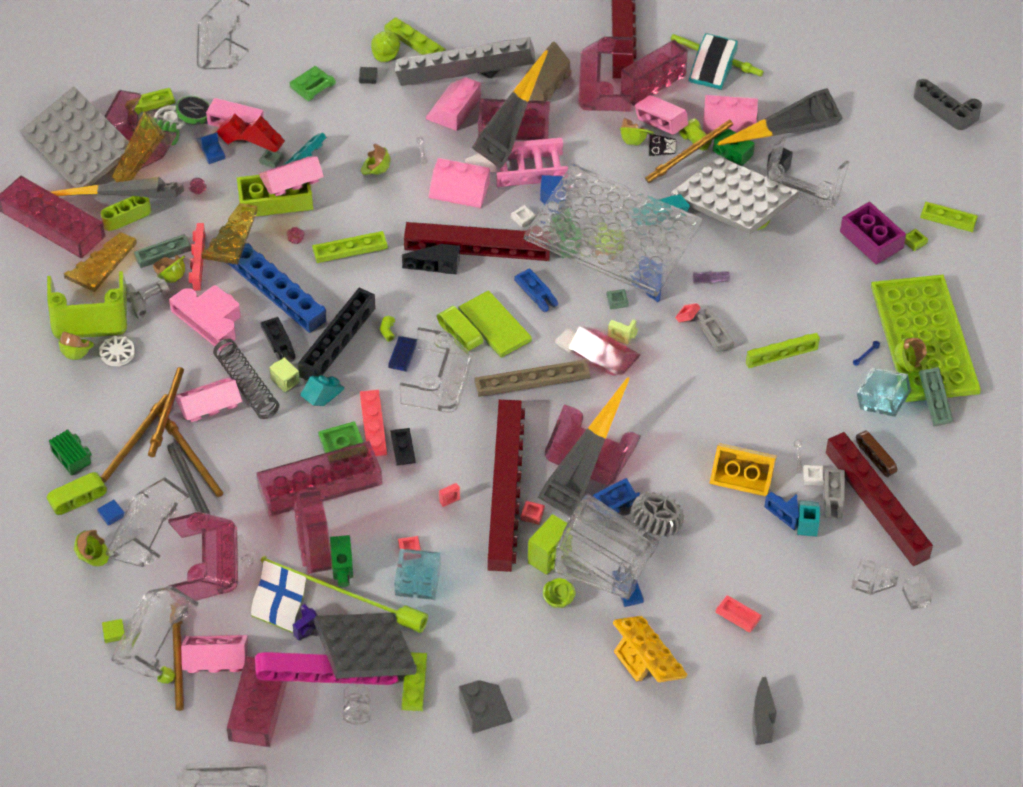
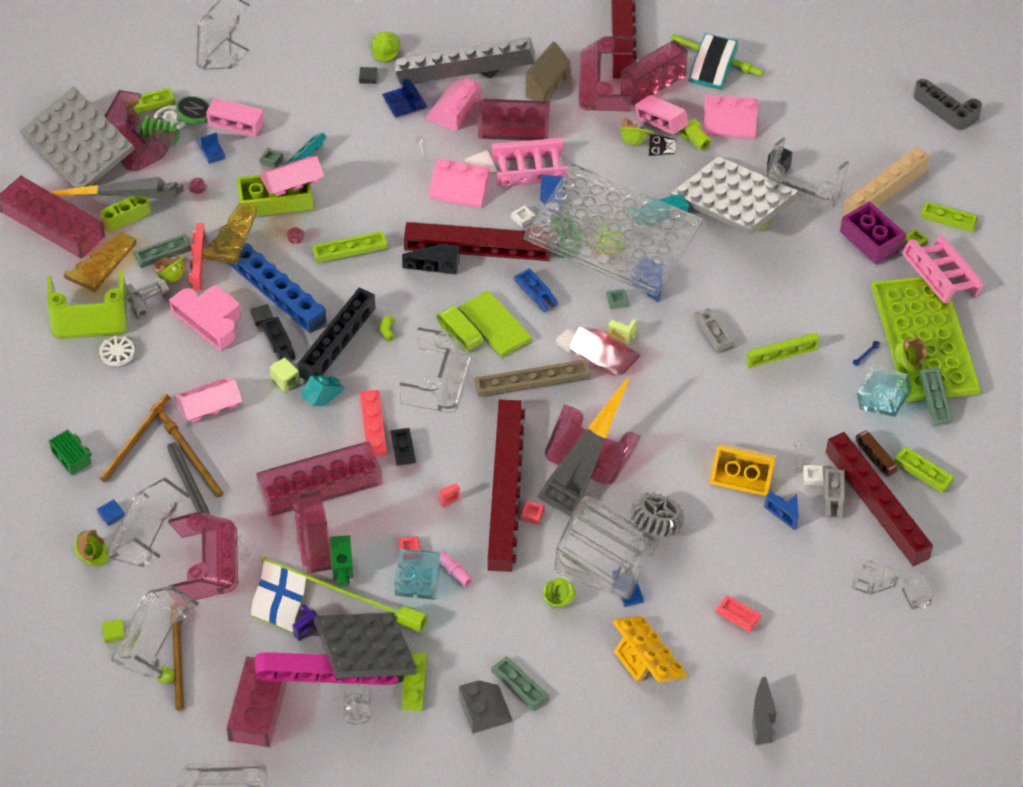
lime beam [46,472,107,515] -> none
piece [58,332,94,360] -> none
clear yellow wing [112,112,165,183] -> none
pearl gold bar [148,367,184,458] -> none
bright pink slope [181,635,248,673] -> none
dark grey piece [213,339,280,419] -> none
red arch [216,113,285,152] -> none
bright green plate [289,65,336,101] -> none
bright green plate [318,421,367,466] -> none
lime piece [361,144,391,176] -> none
lime plate [384,17,445,55] -> none
clear blue tile [388,335,417,372] -> none
dark grey plate [472,50,548,168] -> none
lime brick [528,514,573,575] -> none
blue bracket [592,478,640,517] -> none
pearl gold bar [645,119,733,183] -> none
coral tile [675,303,701,322] -> none
clear purple axle [693,270,730,285] -> none
green brick [713,128,755,166] -> none
dark grey plate [717,88,843,145] -> none
teal slope [797,500,820,537] -> none
none -> pearl dark grey tile [250,304,274,326]
none -> clear blue hinge [382,79,427,118]
none -> bright pink pin [436,551,473,587]
none -> sand green tile [491,656,549,711]
none -> tan brick [843,146,930,216]
none -> lime plate [894,446,954,493]
none -> bright pink fence [902,234,984,303]

